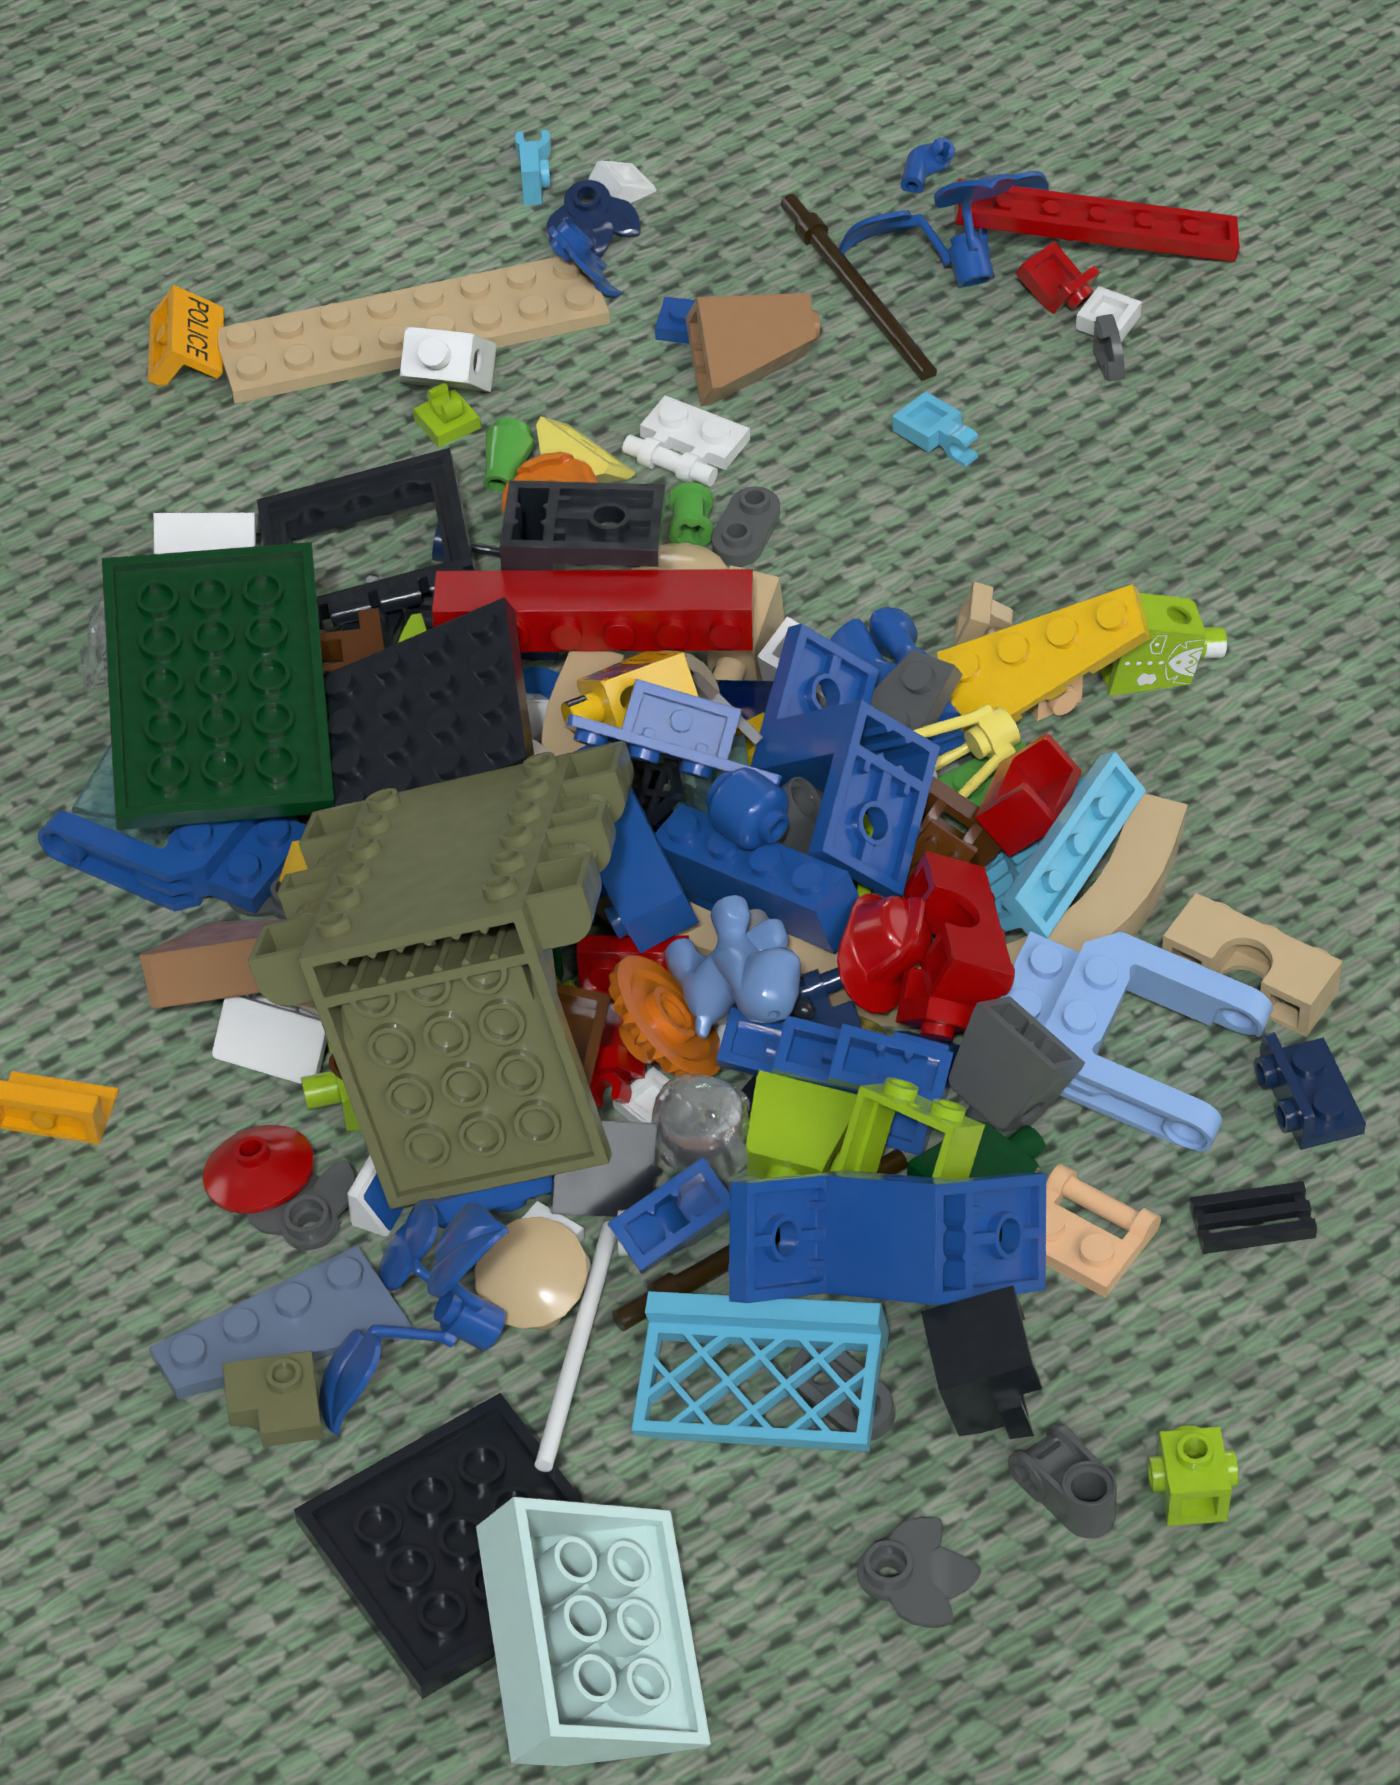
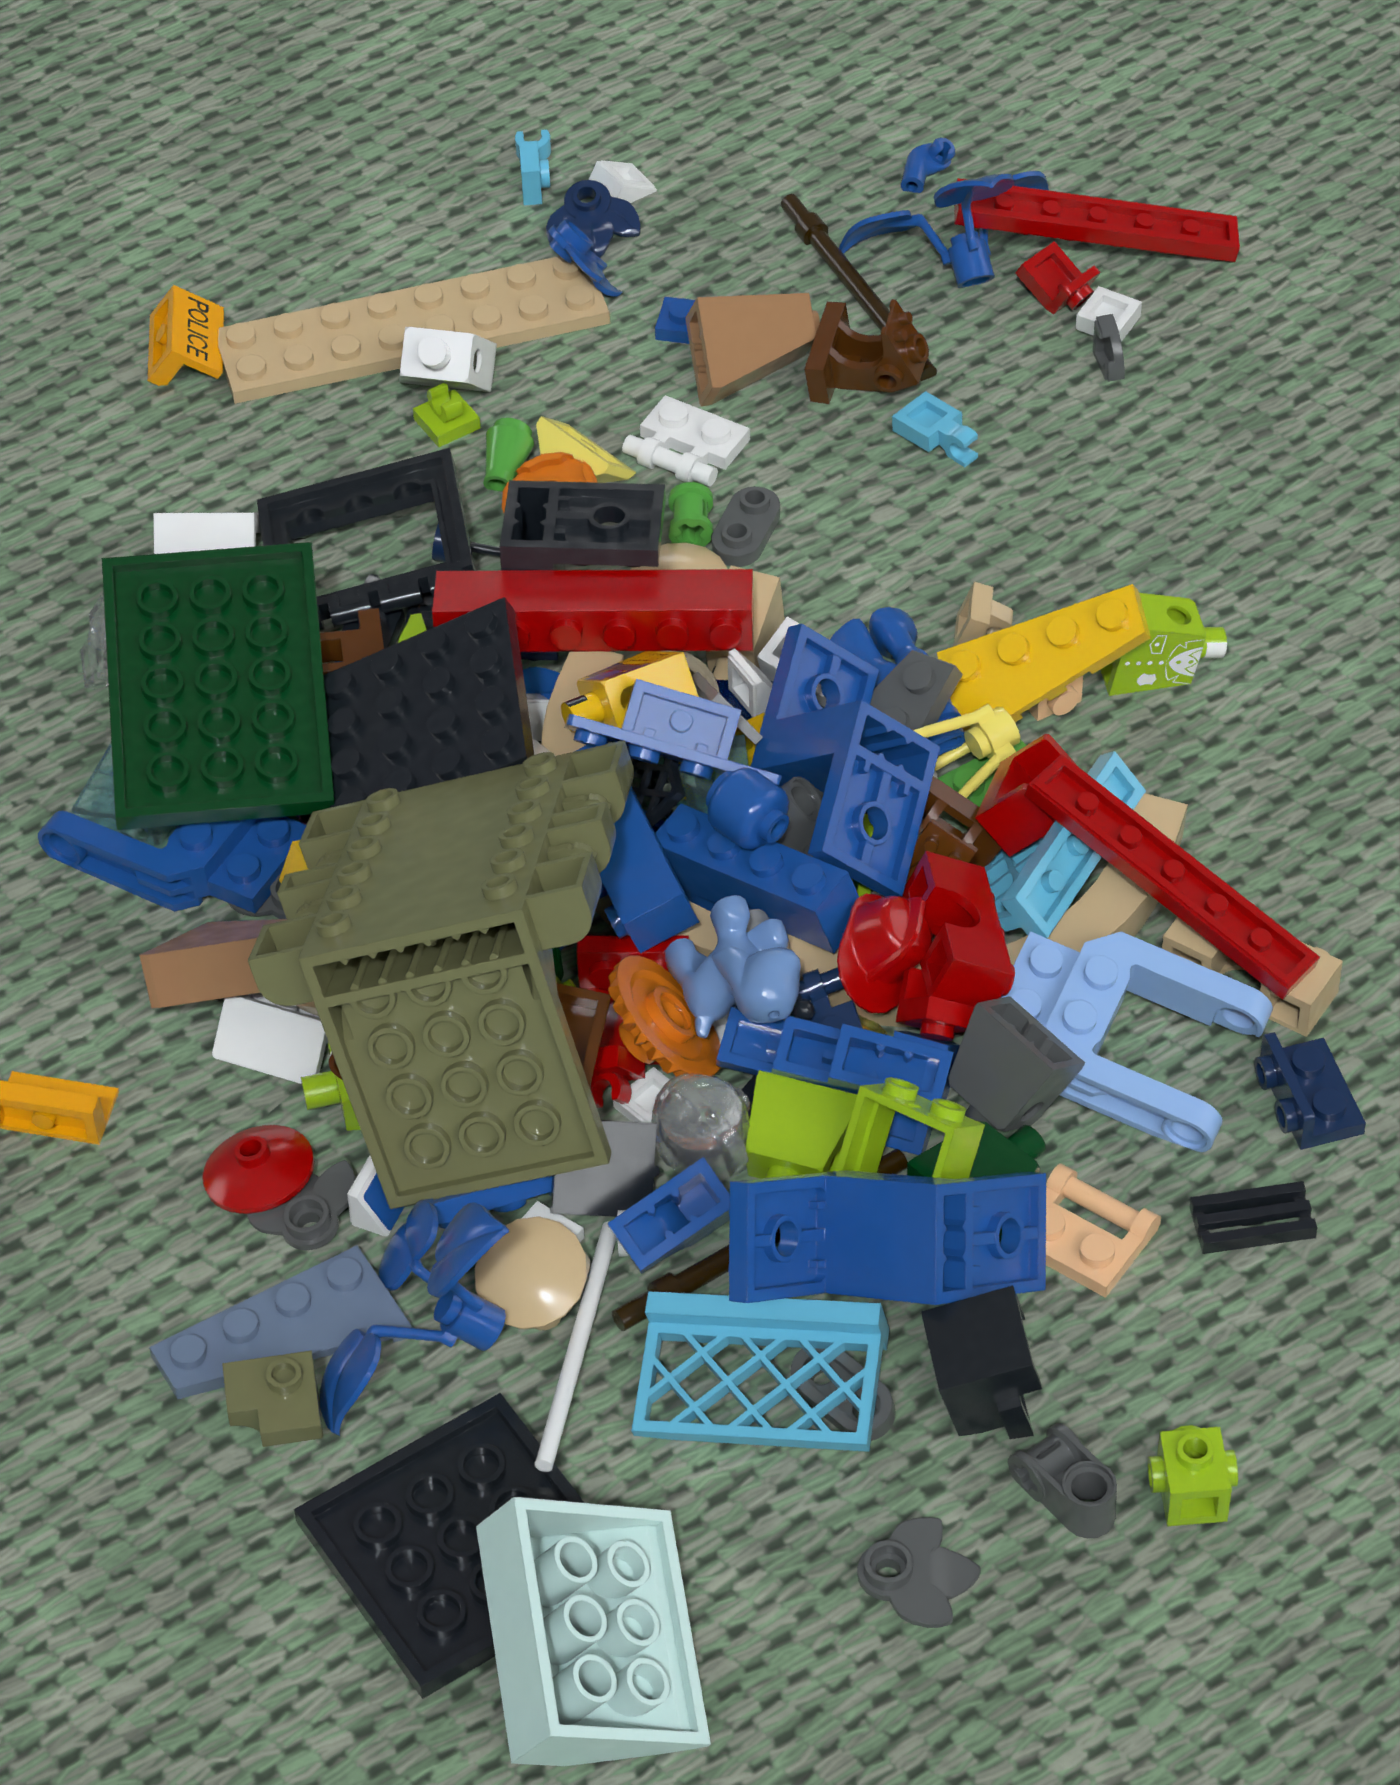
none -> white slope [728,649,773,717]
none -> reddish brown tile [804,299,929,404]
none -> red tile [1024,754,1320,1000]

